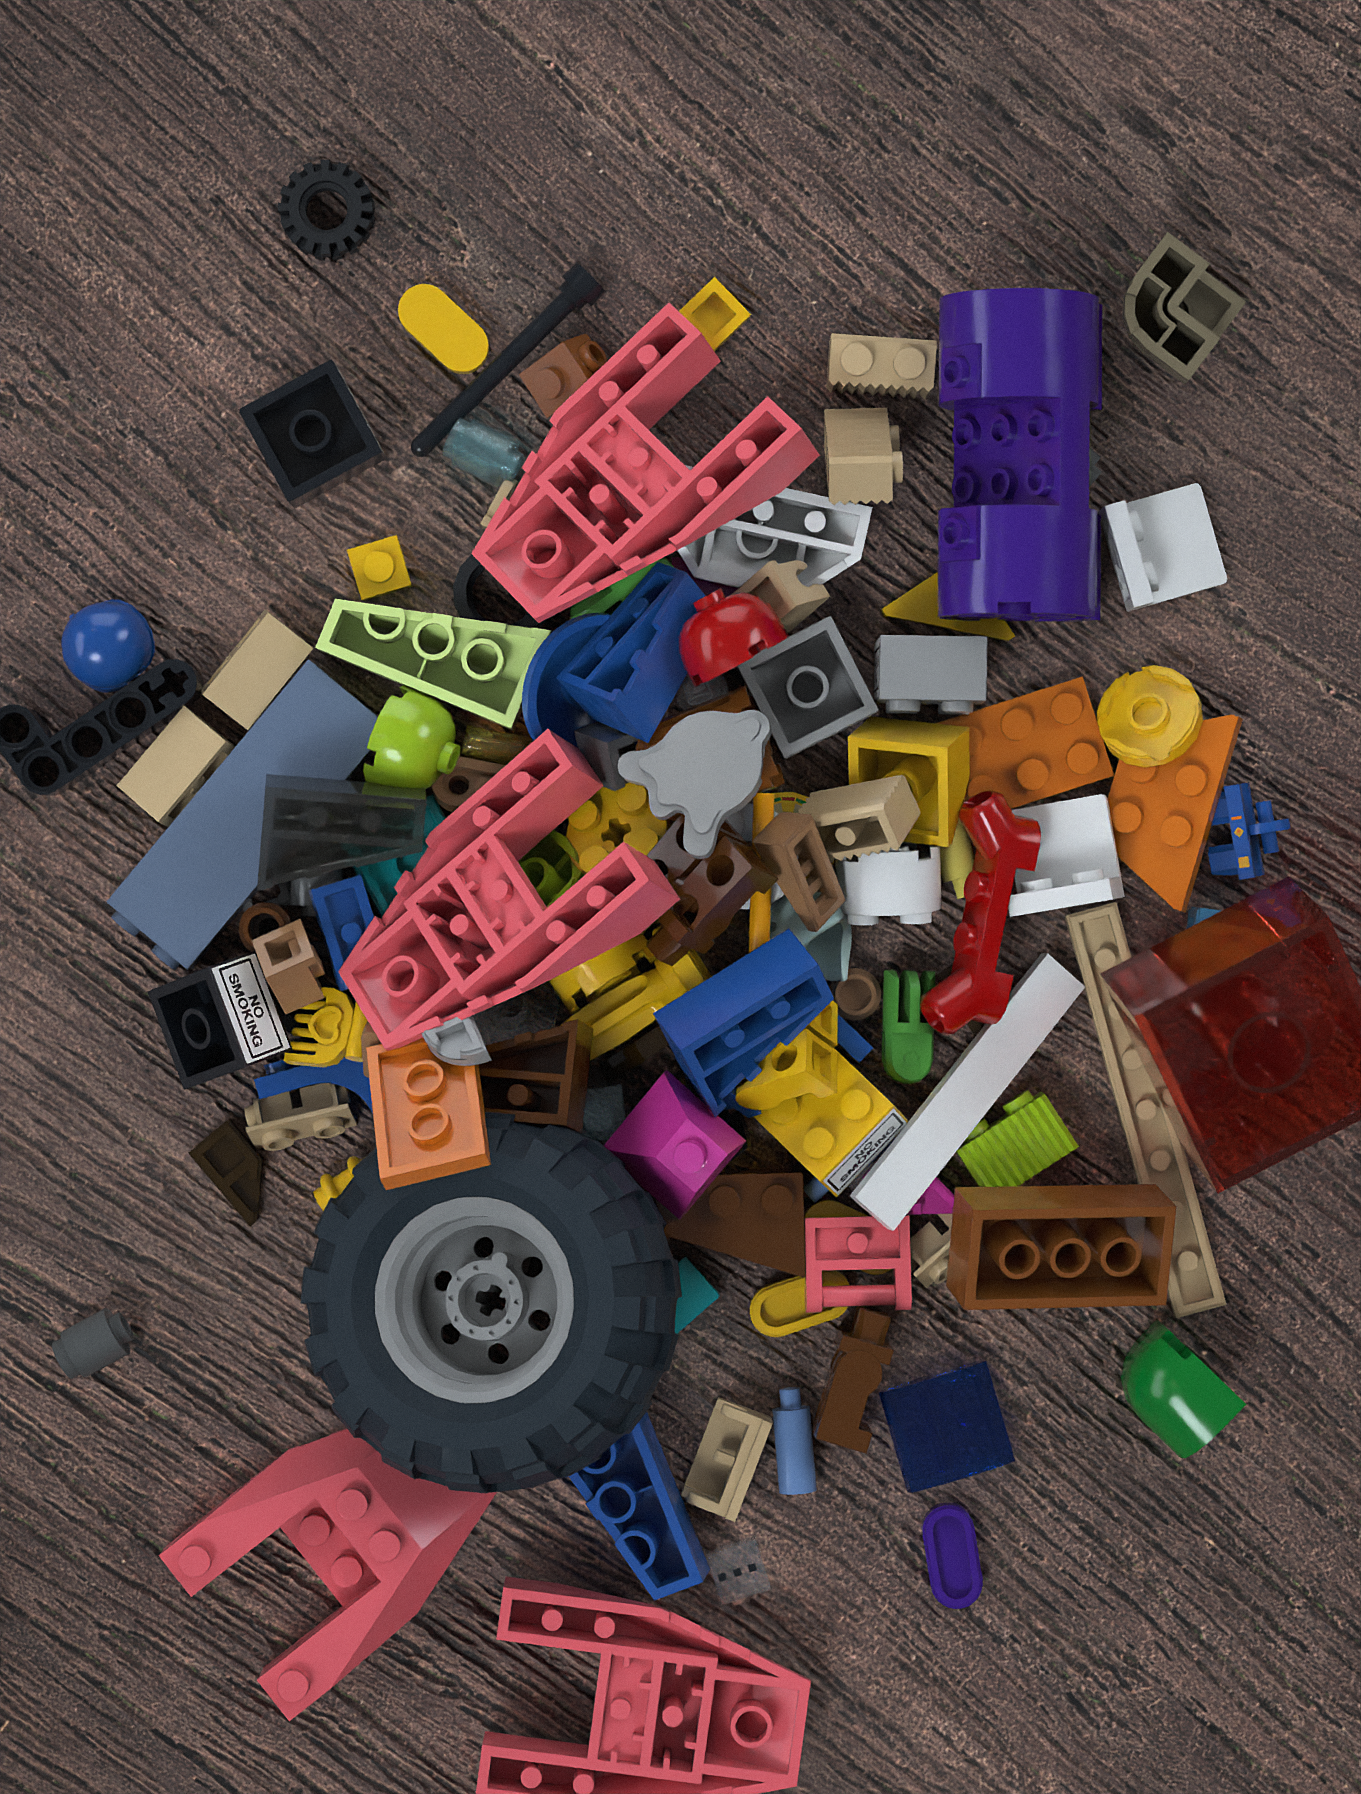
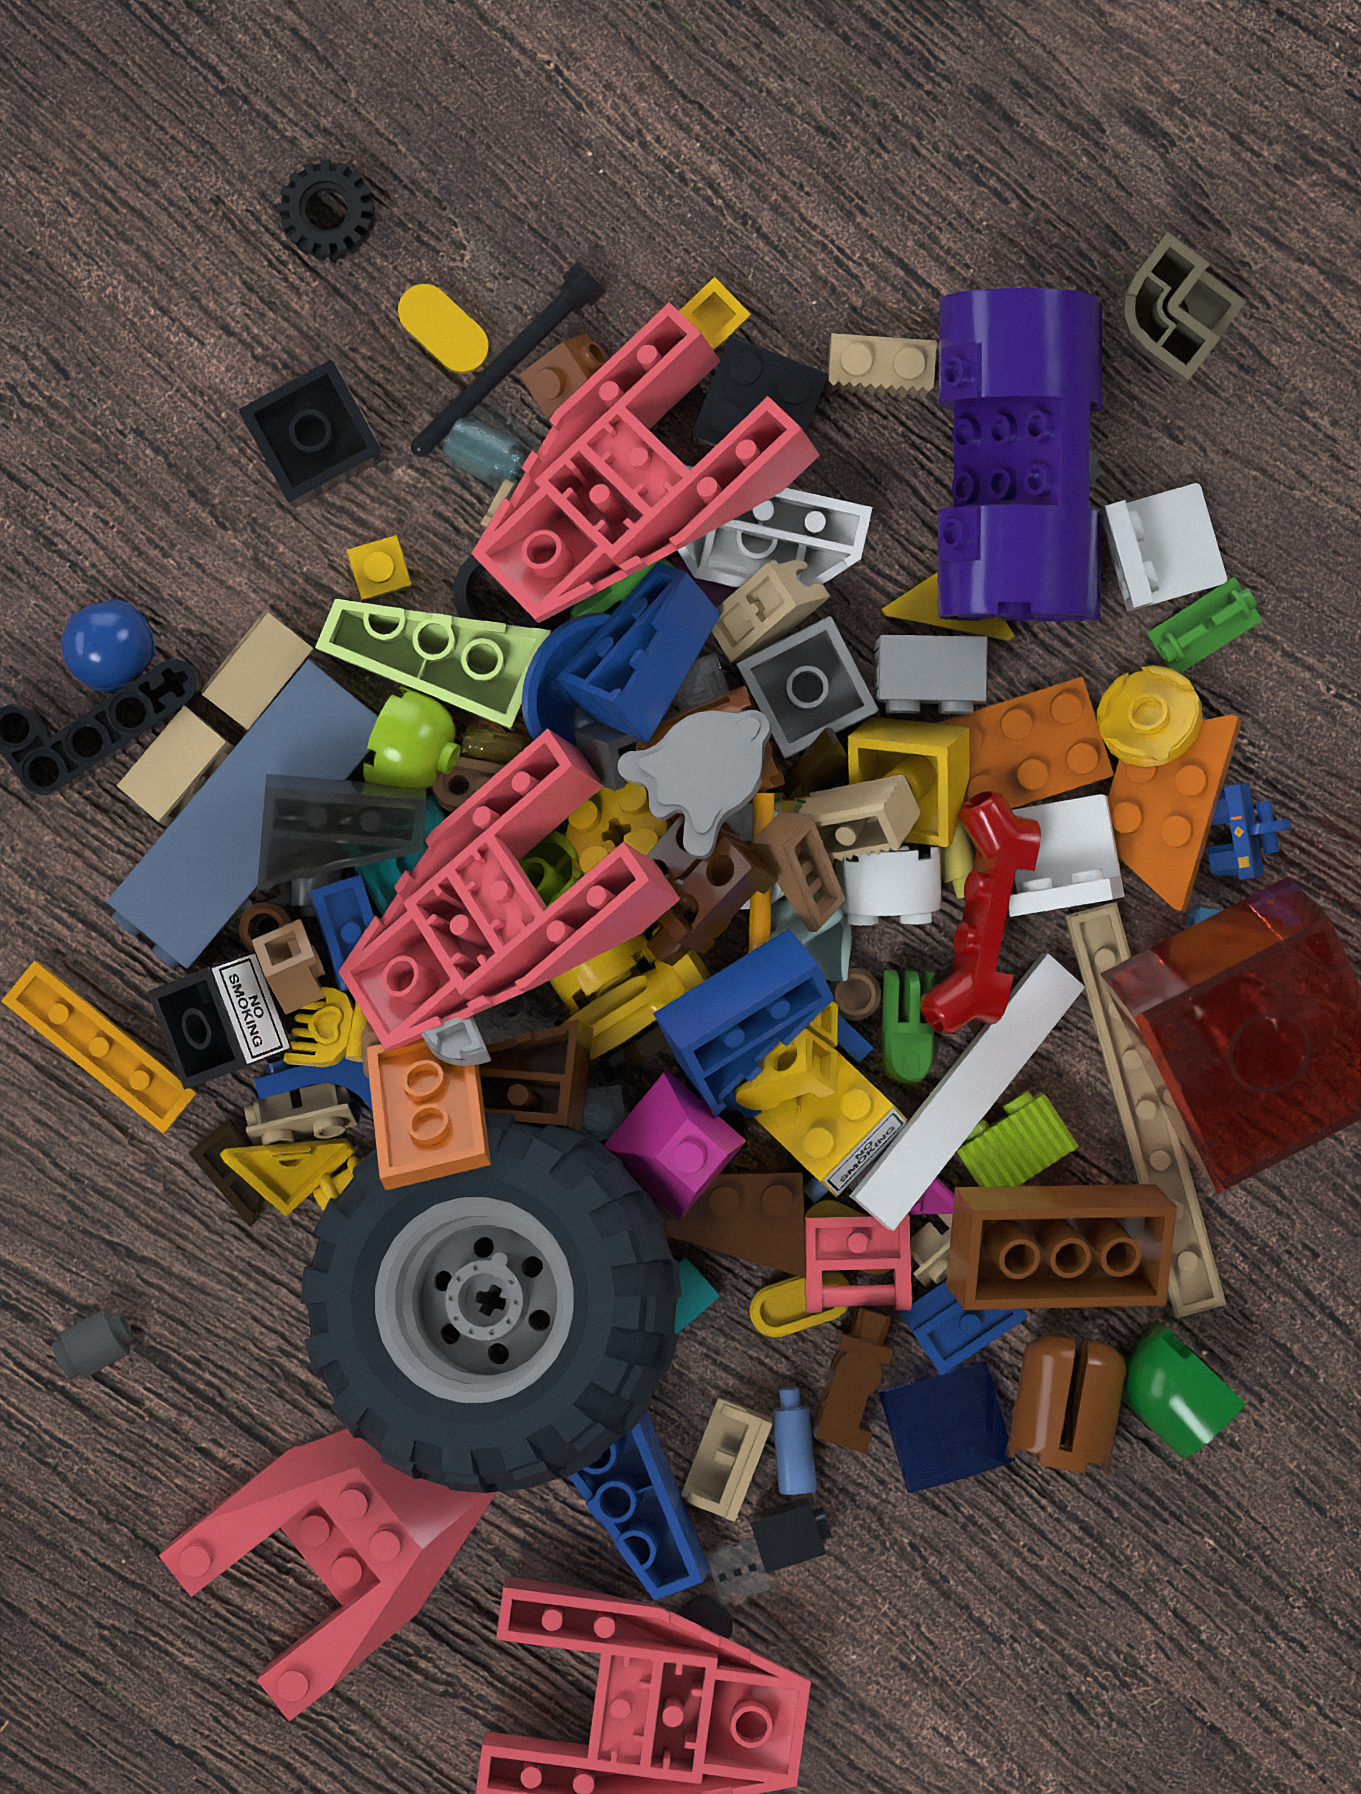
red cylinder [679,588,789,687] -> none
tan brick [824,408,903,505] -> none
dark purple tile [921,1502,983,1609] -> none
none -> light orange plate [1,960,199,1134]
none -> yellow tile [220,1138,356,1217]
none -> black piece [680,1594,733,1639]
none -> black brick [691,336,828,449]
none -> black brick [749,1496,832,1573]
none -> dark brown tile [780,727,848,799]
none -> blue plate [899,1279,1028,1375]
none -> dark orange cylinder [1006,1334,1127,1475]
none -> bright green hinge [1146,577,1263,673]

